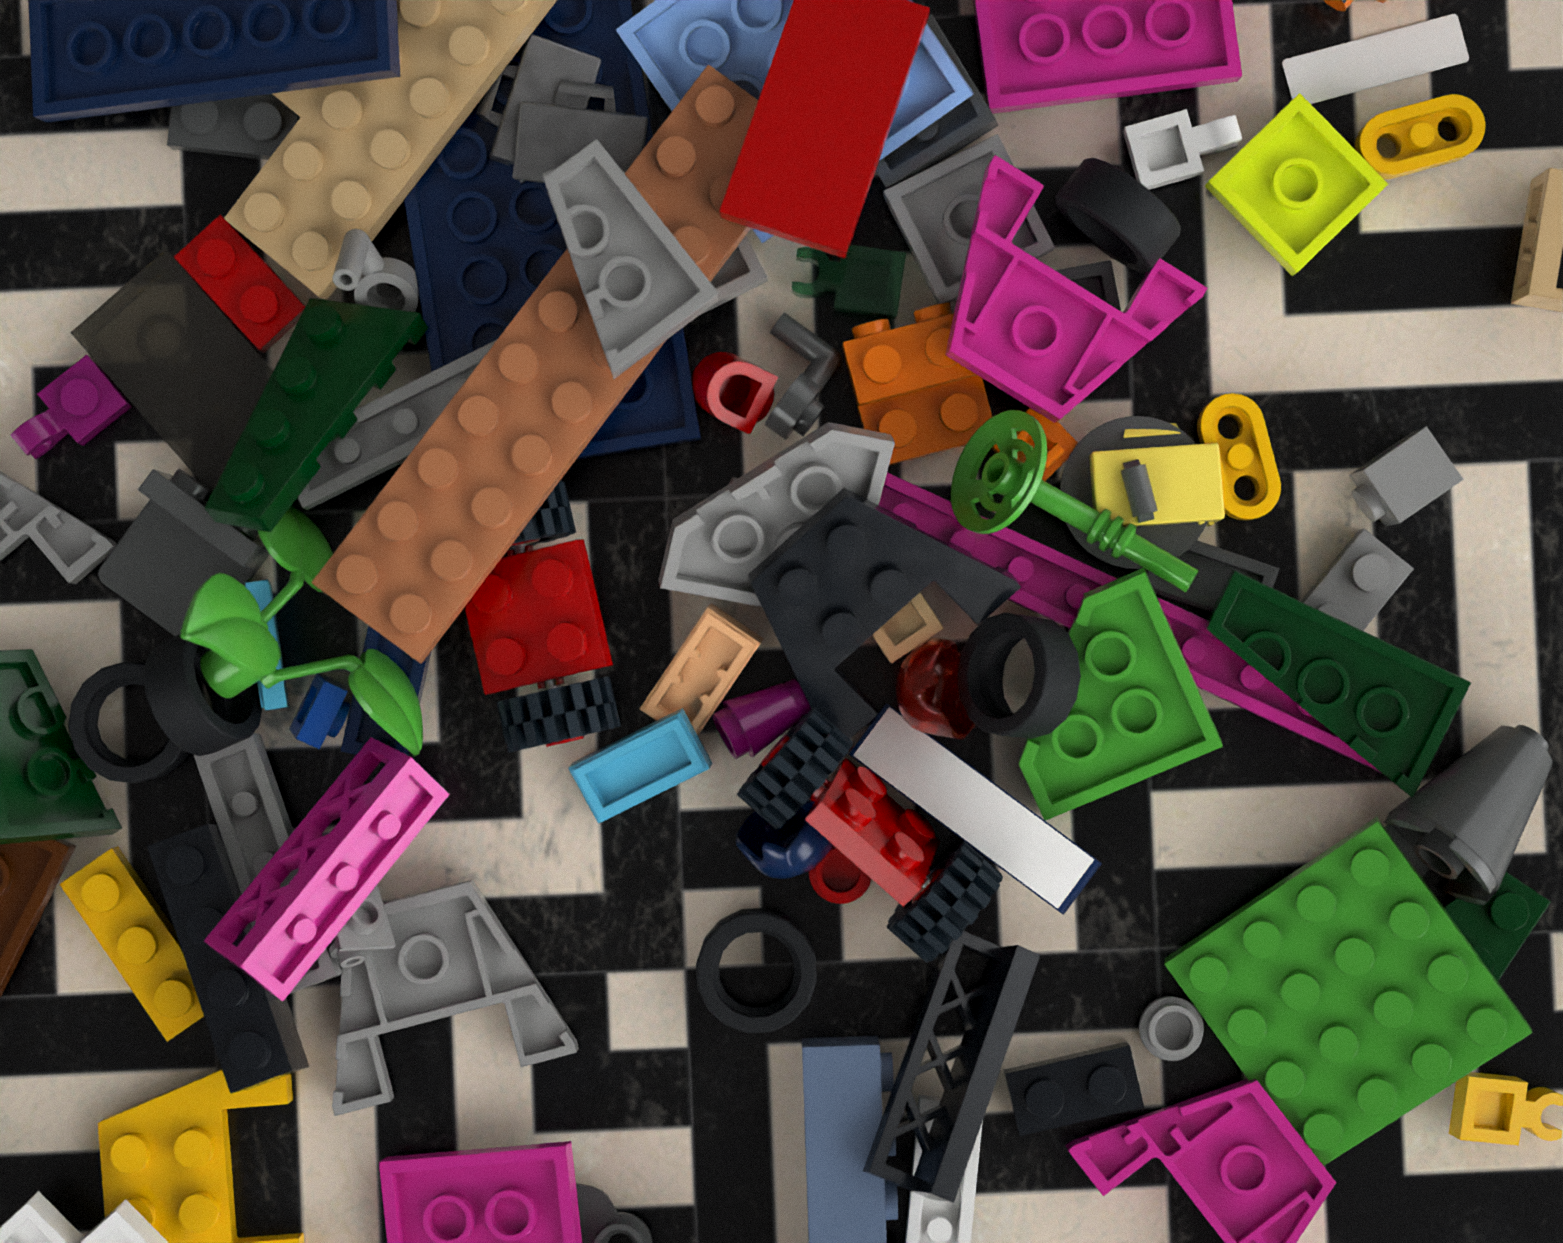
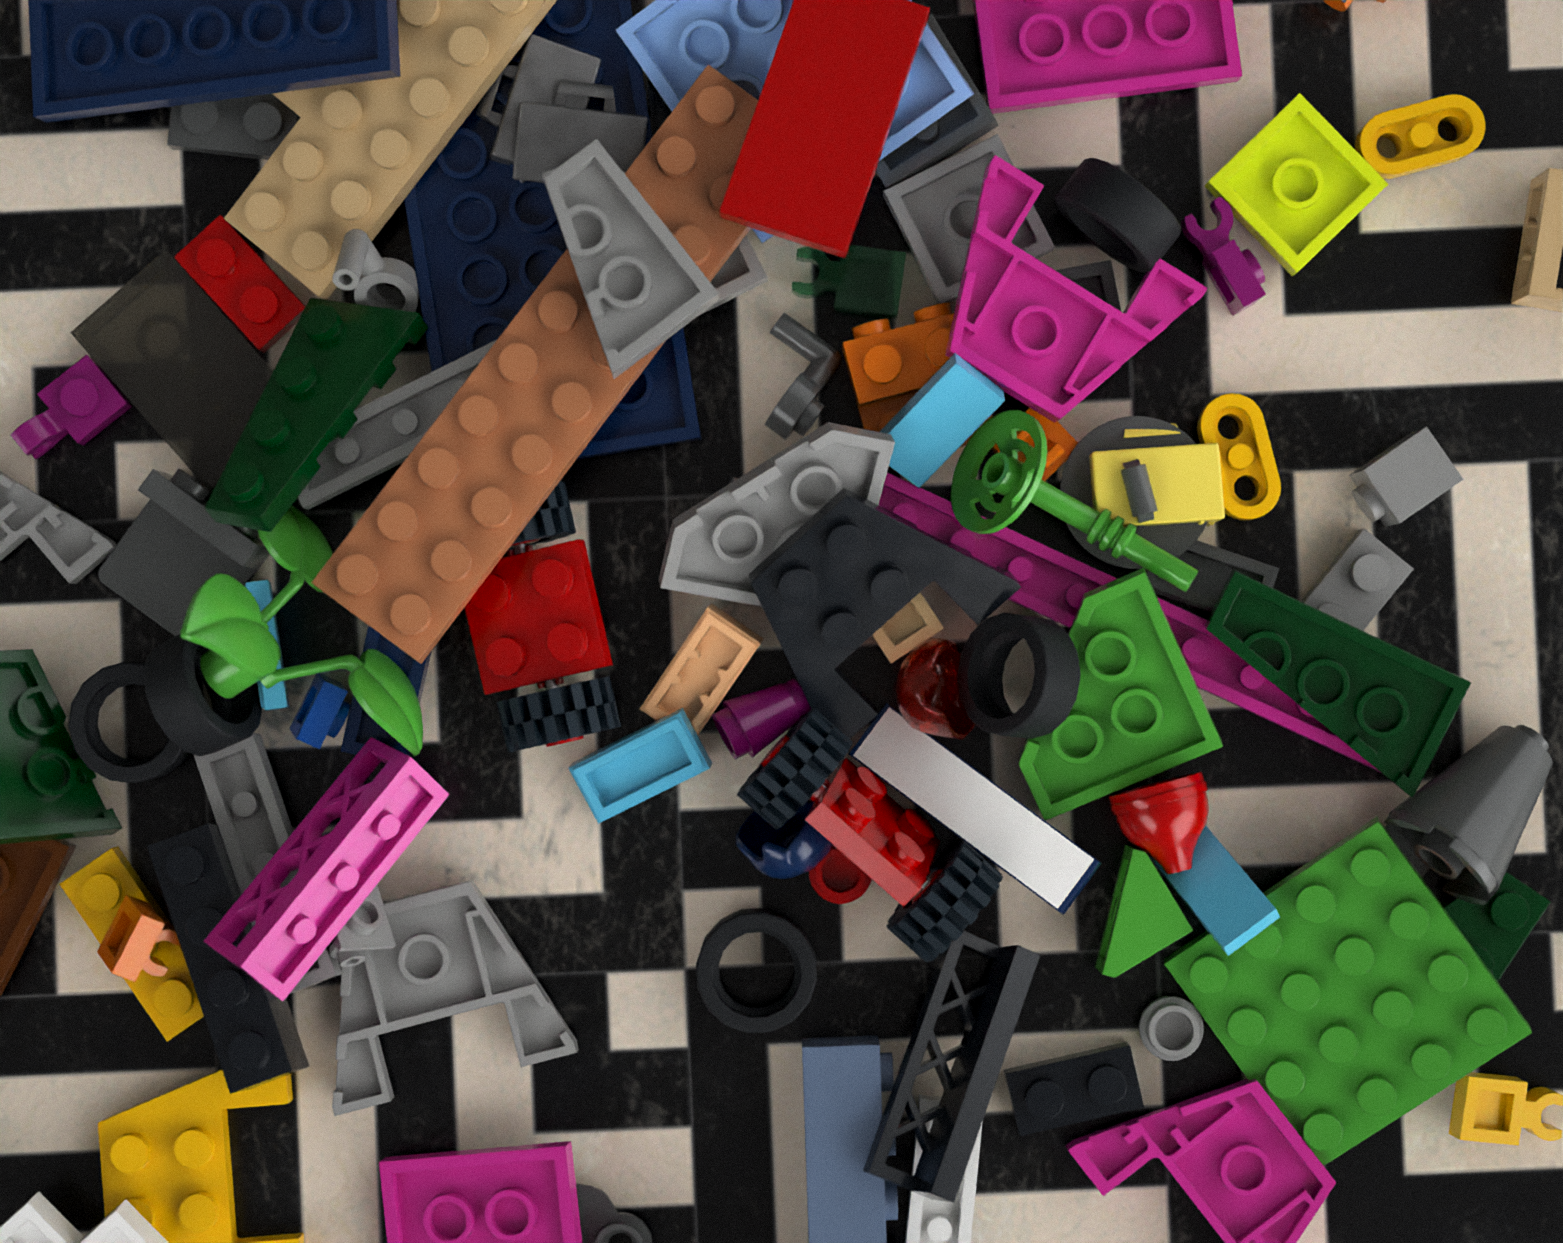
red plate [691,352,778,435] -> none
white plate [1123,109,1242,190] -> none
white sticker [1282,14,1469,104] -> none
none -> orange tile [97,894,180,982]
none -> medium azure tile [880,353,1005,488]
none -> bright green slope [1095,845,1193,978]
none -> red helmet [1109,772,1209,875]
none -> medium azure tile [1149,826,1280,956]
none -> magenta plate [1181,197,1266,316]

